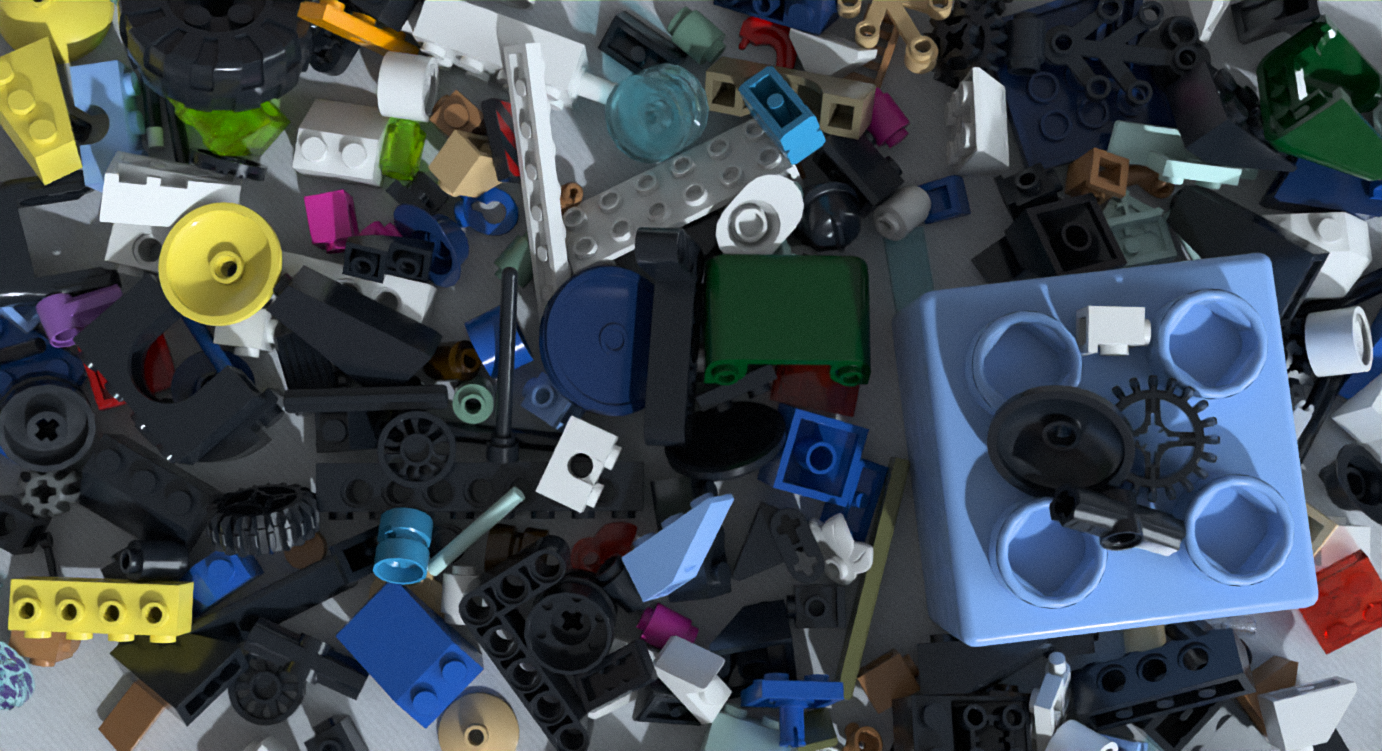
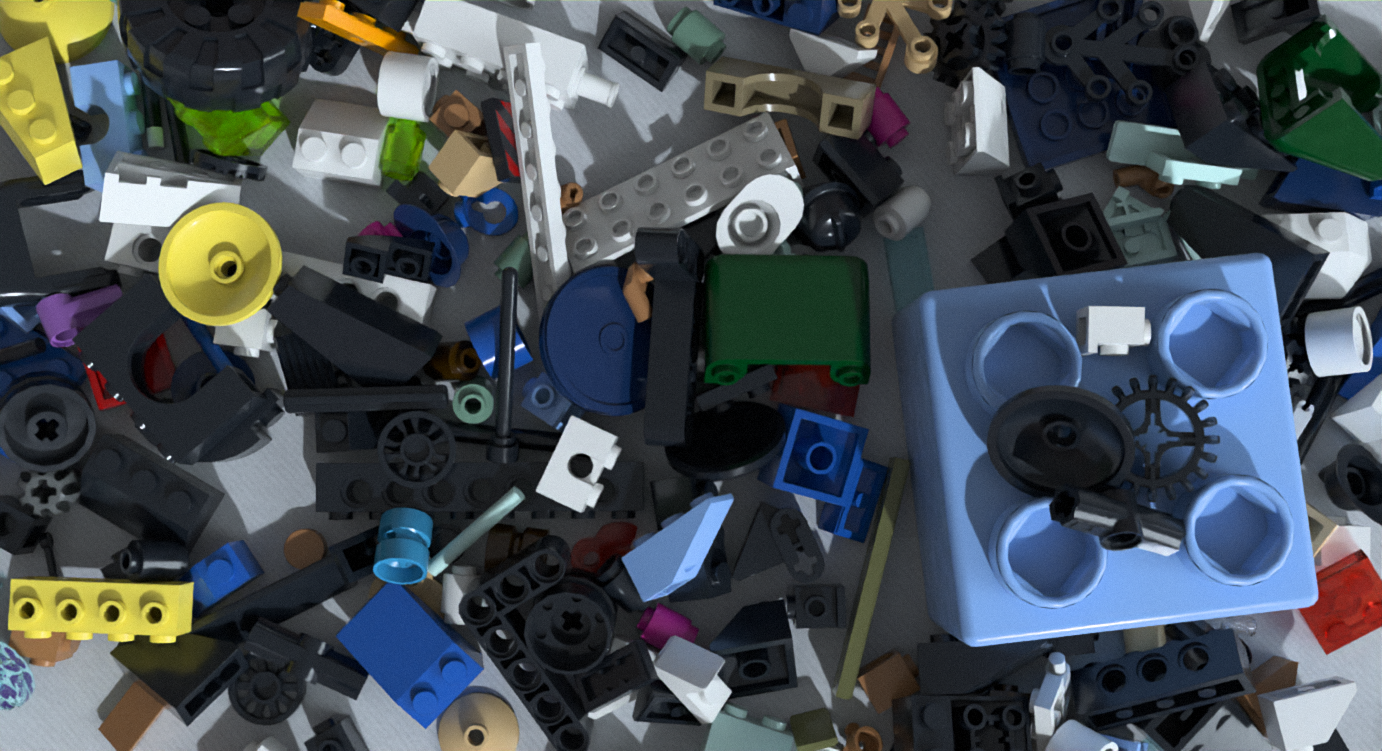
black gear [205,482,321,558] -> none
dark pink brick [304,189,359,254] -> none
clear light blue wheel [605,63,709,164] -> none
red piece [738,16,797,69] -> none
dark azure brick [738,65,826,165] -> none
blue plate [741,673,844,747] -> none
white plate [808,513,873,586] -> none
blue slope [918,175,971,224] -> none
medium nougat brick [1065,147,1130,205] -> none
none -> medium nougat arm [622,262,653,323]

